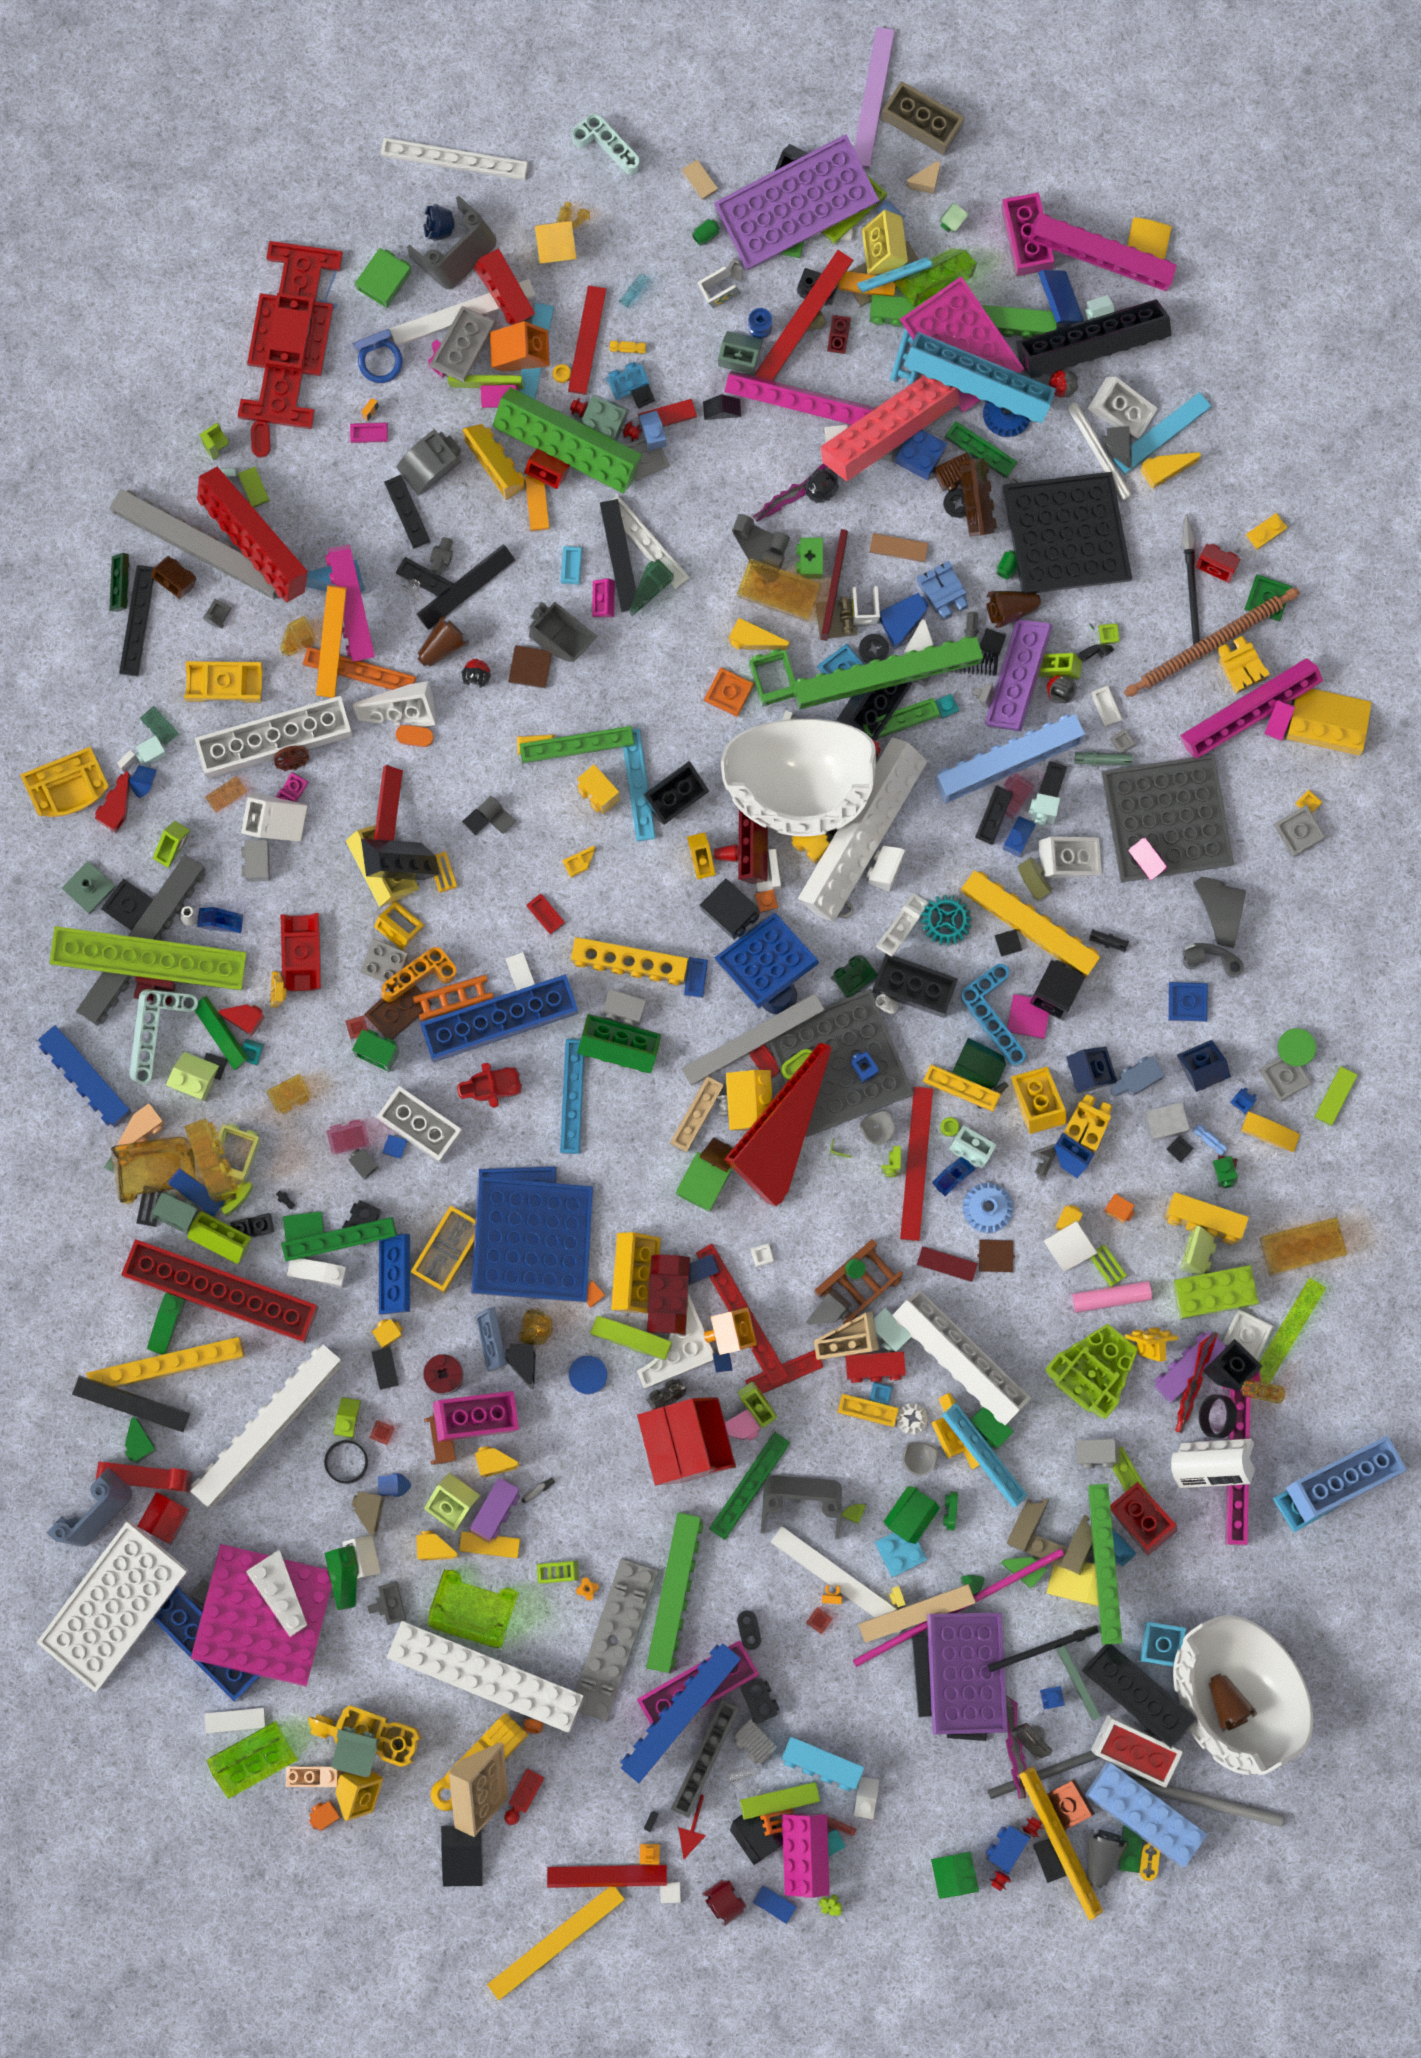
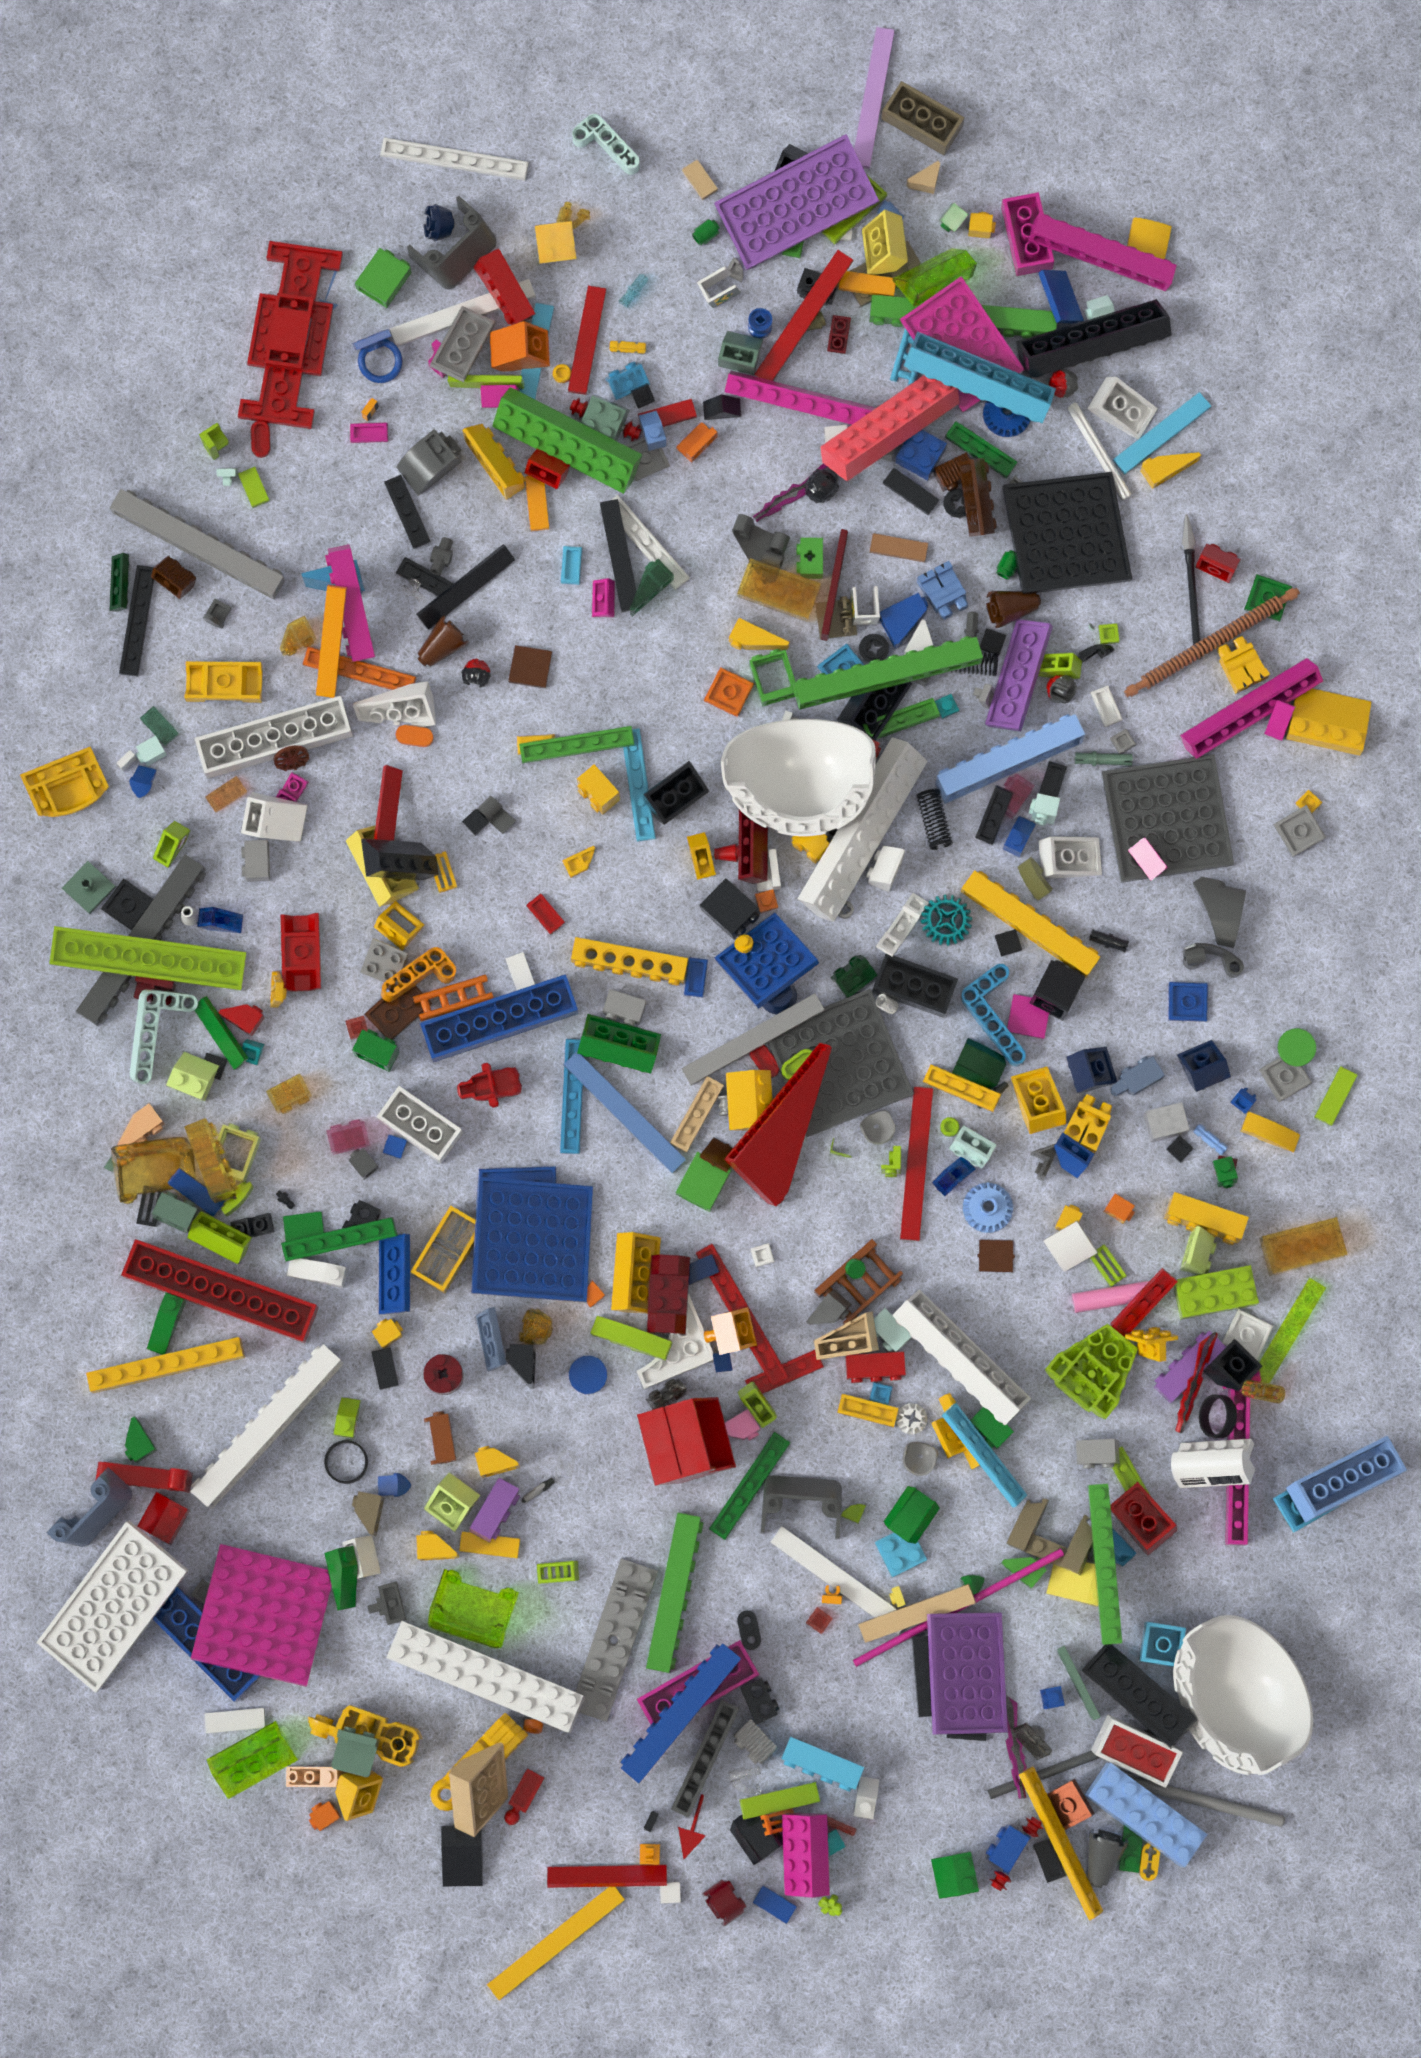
blue brick [38,1025,132,1128] -> none
black tile [72,1375,190,1432] -> none
red slope [95,771,131,833] -> none
red brick [197,466,308,603] -> none
white wing [246,1550,307,1637] -> none
clear red tile [369,1420,395,1446] -> none
dark pink brick [433,1391,519,1442] -> none
dark grey piece [529,602,598,662] -> none
light orange plate [576,1577,599,1601] -> none
blue brick [850,1051,880,1084] -> none
medium azure bar [857,257,932,293] -> none
dark red tile [917,1246,978,1282] -> none
green plate [943,1491,958,1531] -> none
black bar [987,1626,1099,1672] -> none
dark grey slope [1104,426,1132,468] -> none
reddish brown cone [1209,1674,1257,1732] -> none
yellow plate [1246,513,1288,550] -> none
none -> medium blue tile [563,1052,686,1173]
none -> orange panel [676,422,718,463]
none -> yellow plate [734,935,754,953]
none -> black tile [883,468,939,515]
none -> black piece [916,788,953,850]
none -> yellow brick [968,212,996,238]
none -> red plate [1110,1267,1178,1337]

